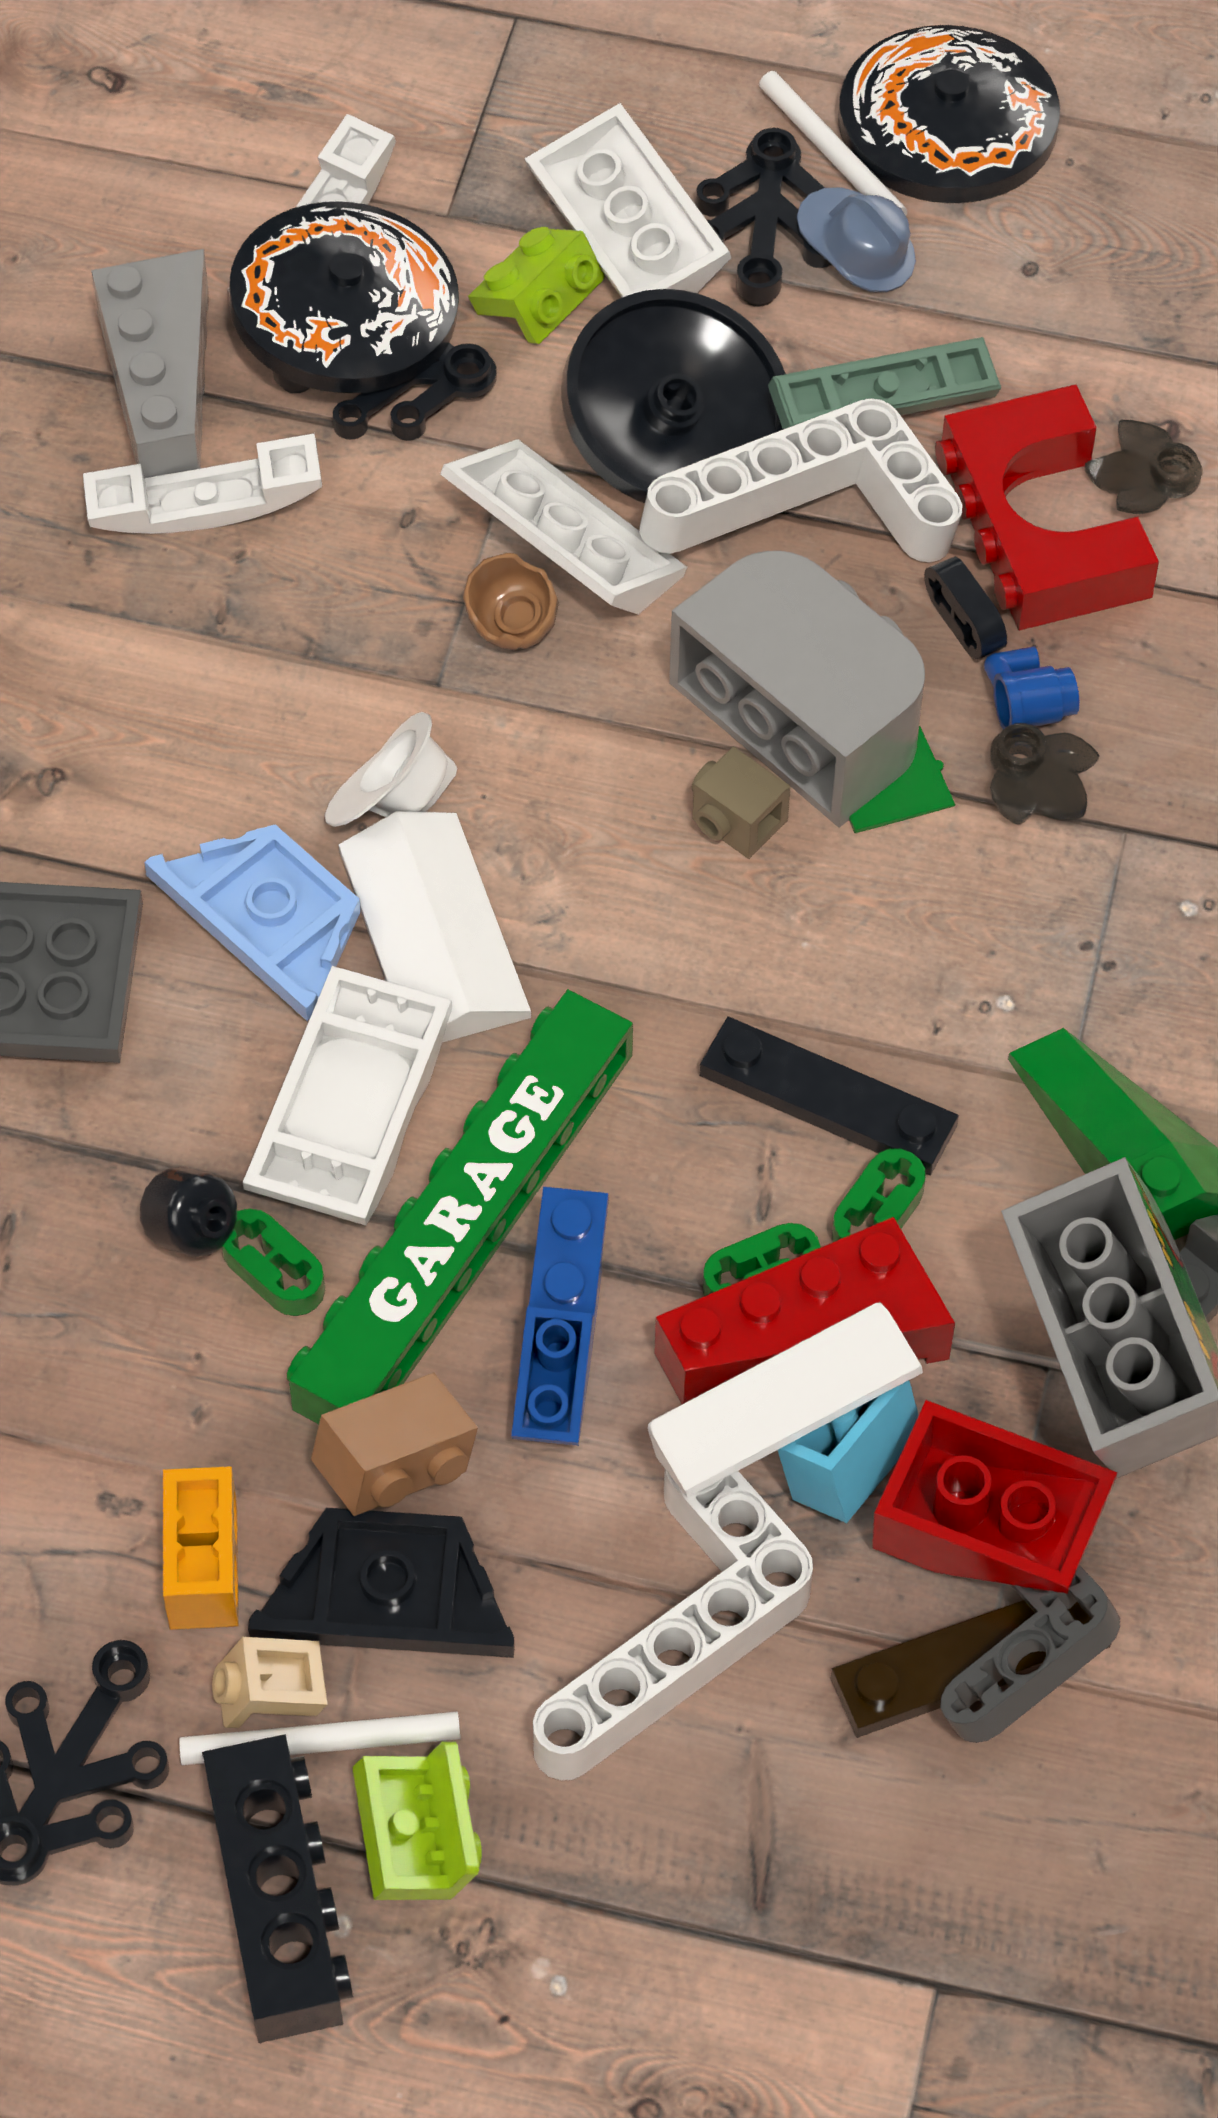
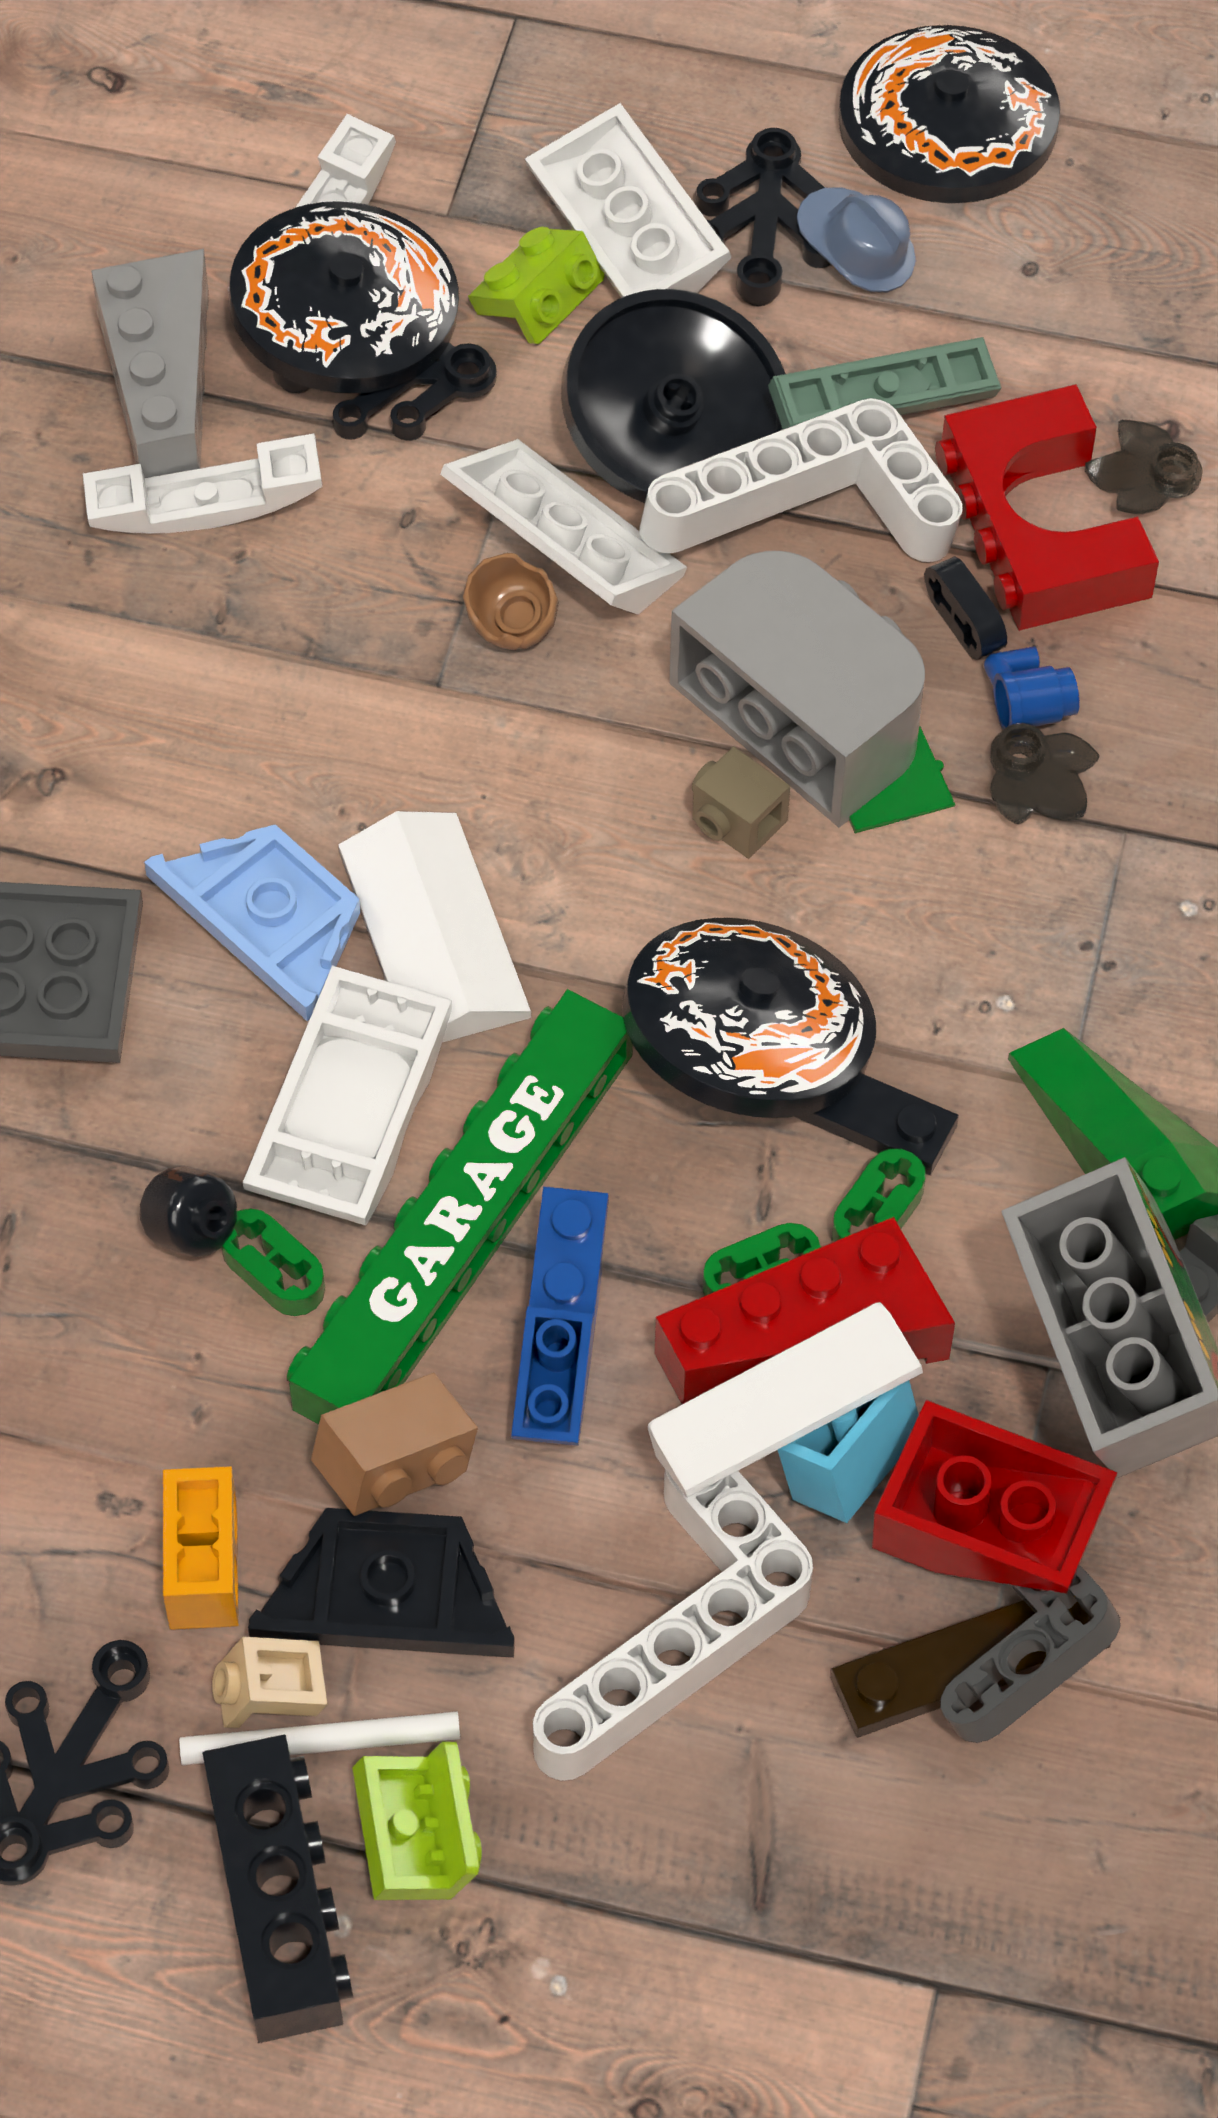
white piece [325,712,457,827] -> none
white bar [759,71,907,216] -> none
none -> dish [622,918,876,1118]

